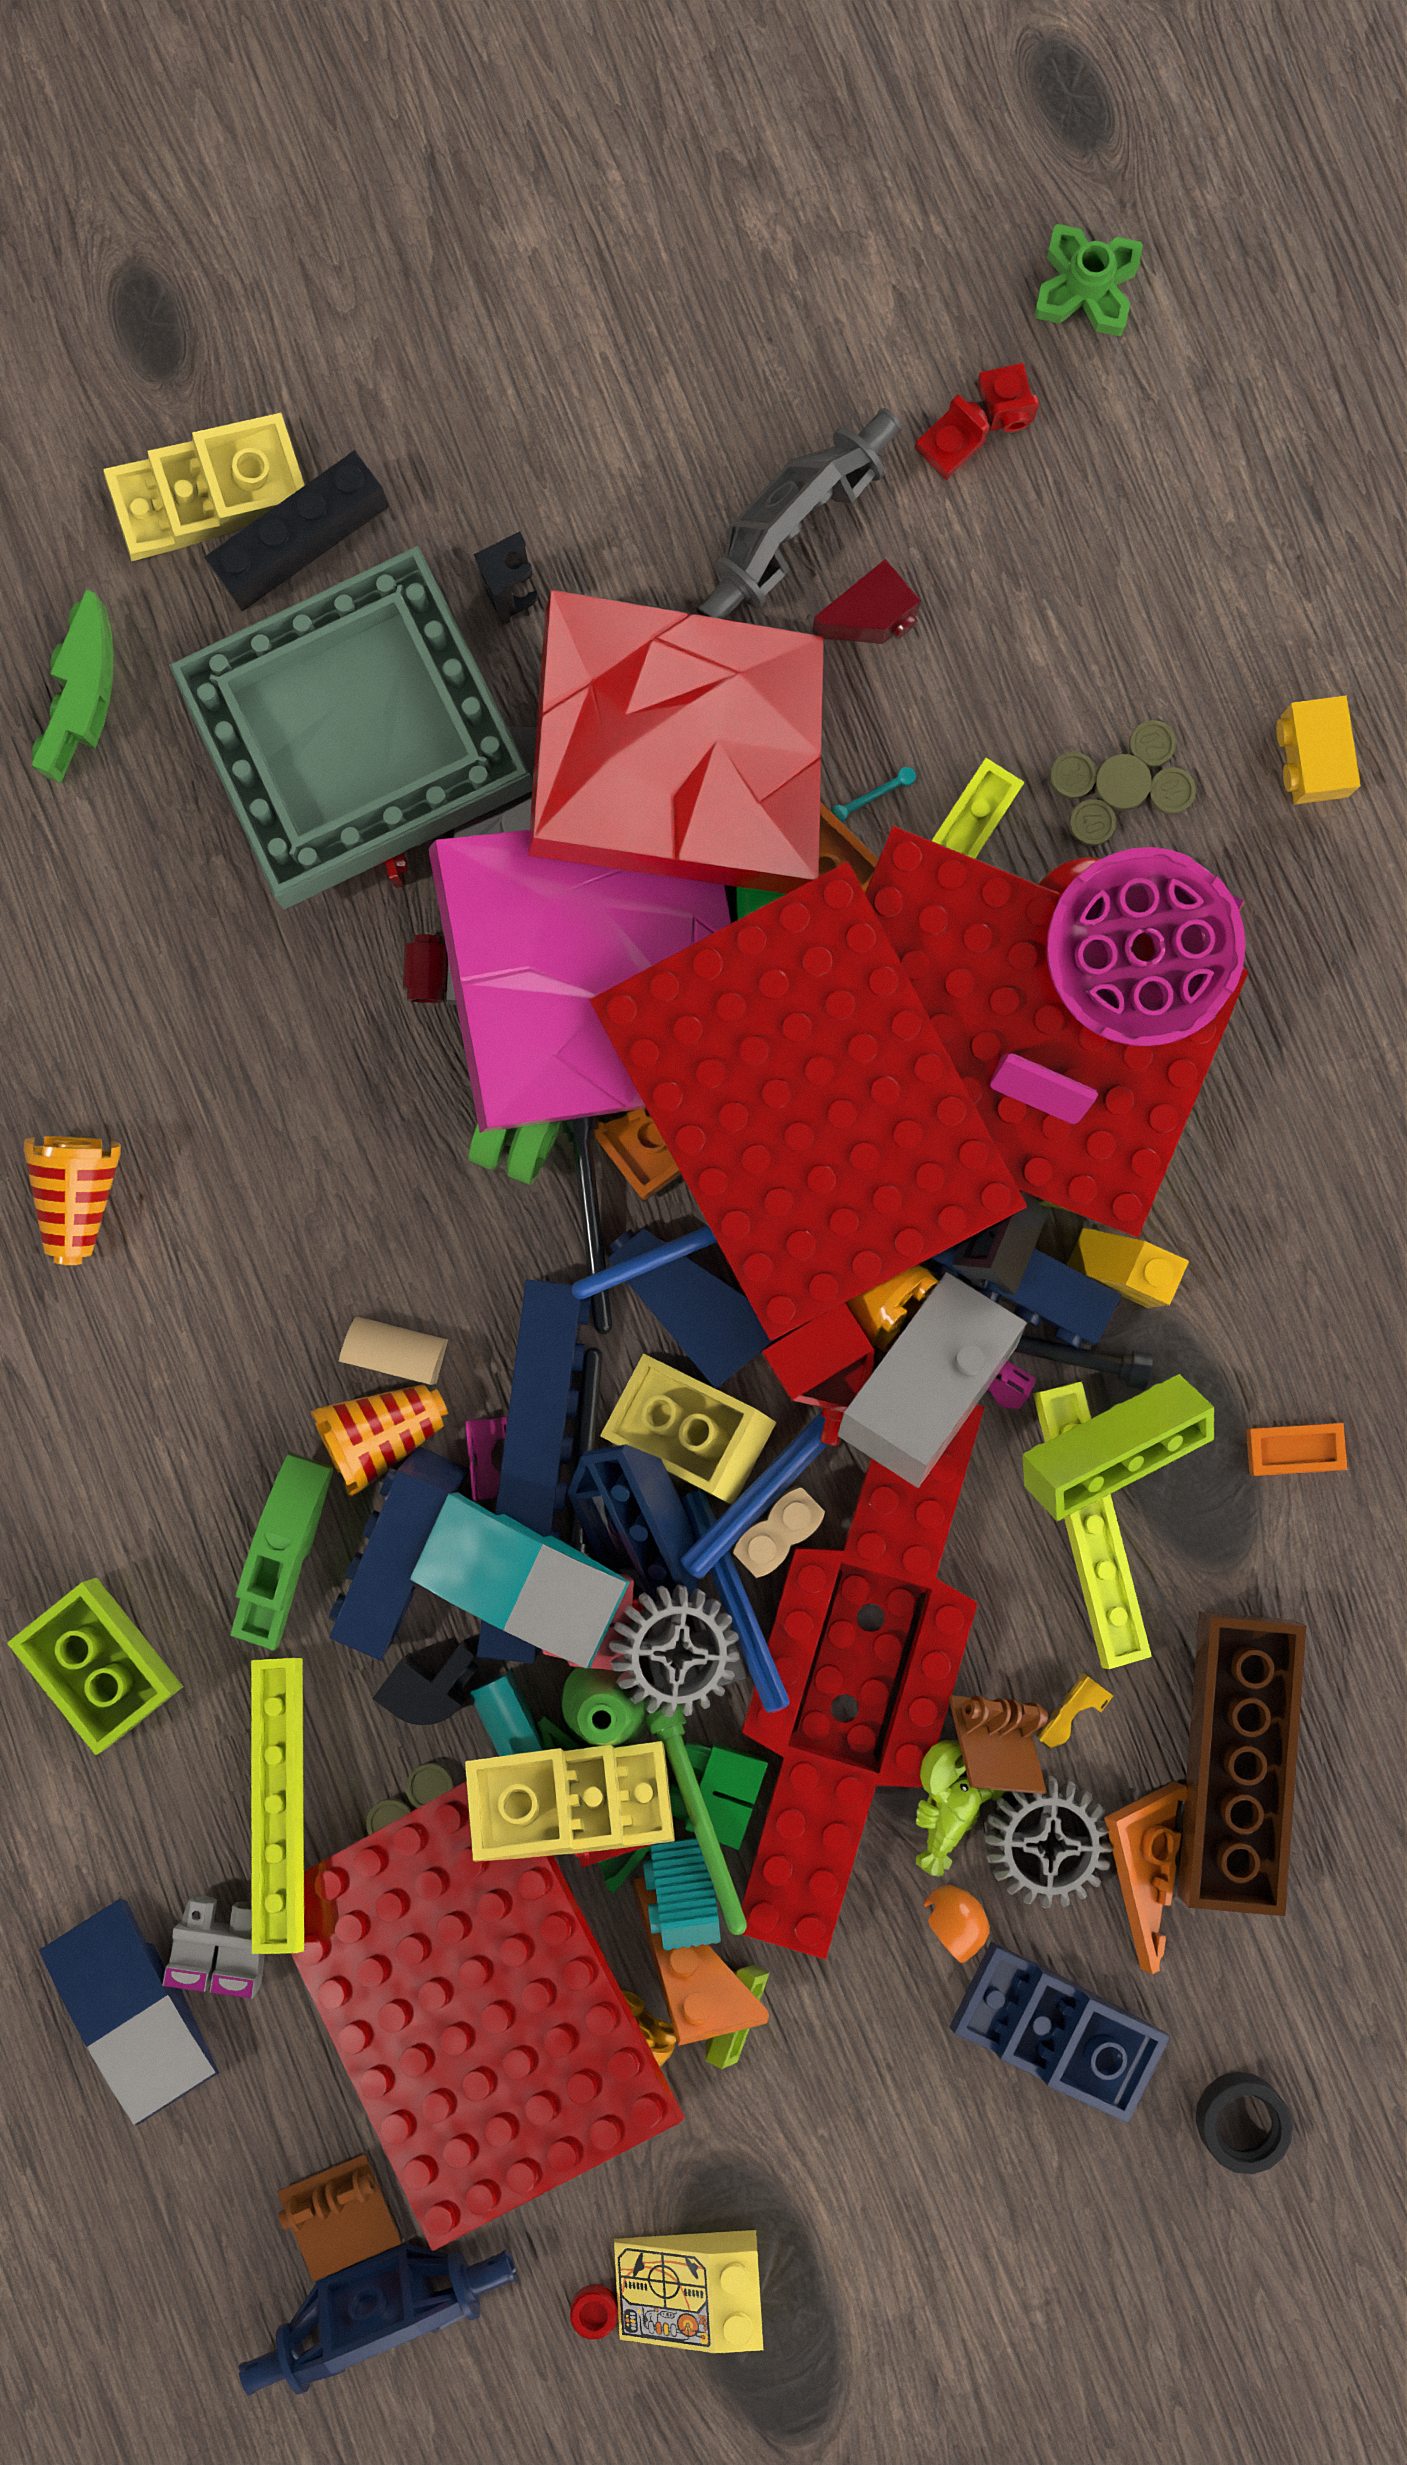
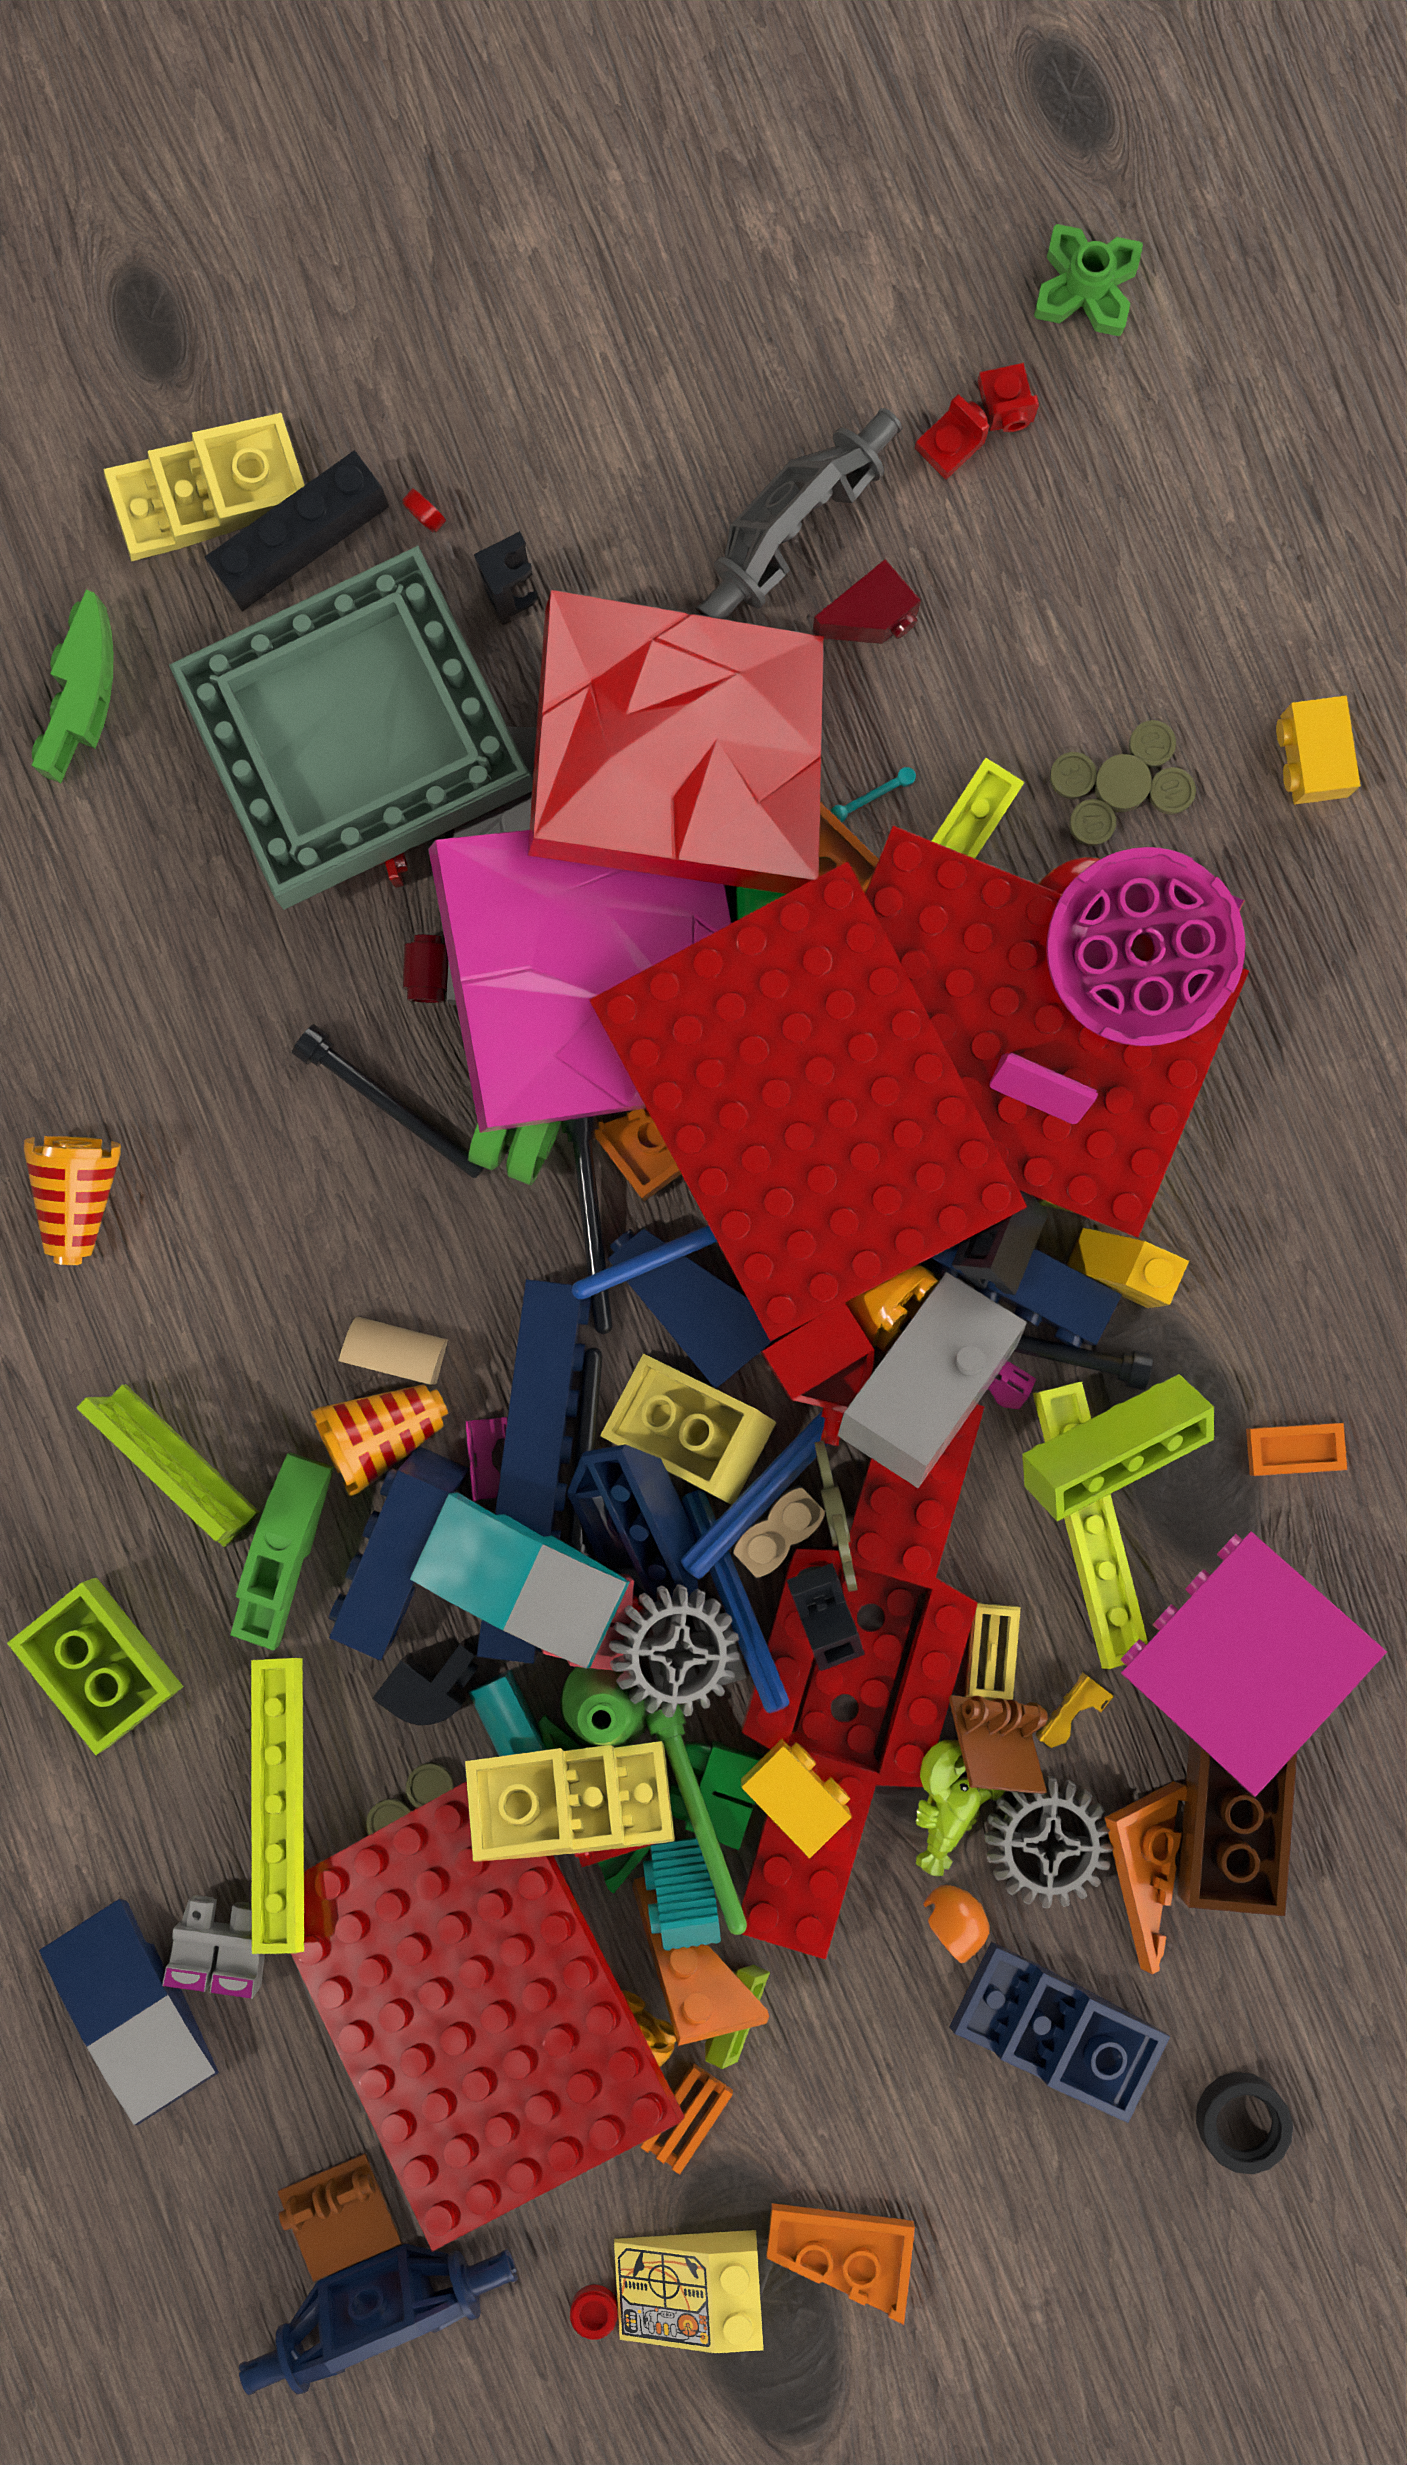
none -> lime fence [76,1384,260,1547]
none -> black piece [292,1024,484,1178]
none -> red tile [402,488,447,533]
none -> orange tile [640,2063,733,2175]
none -> yellow brick [741,1739,852,1858]
none -> orange wing [766,2203,915,2325]
none -> black brick [787,1563,865,1671]
none -> olive piece [814,1440,858,1592]
none -> light yellow tile [964,1602,1021,1700]
none -> dark pink panel [1121,1531,1387,1797]

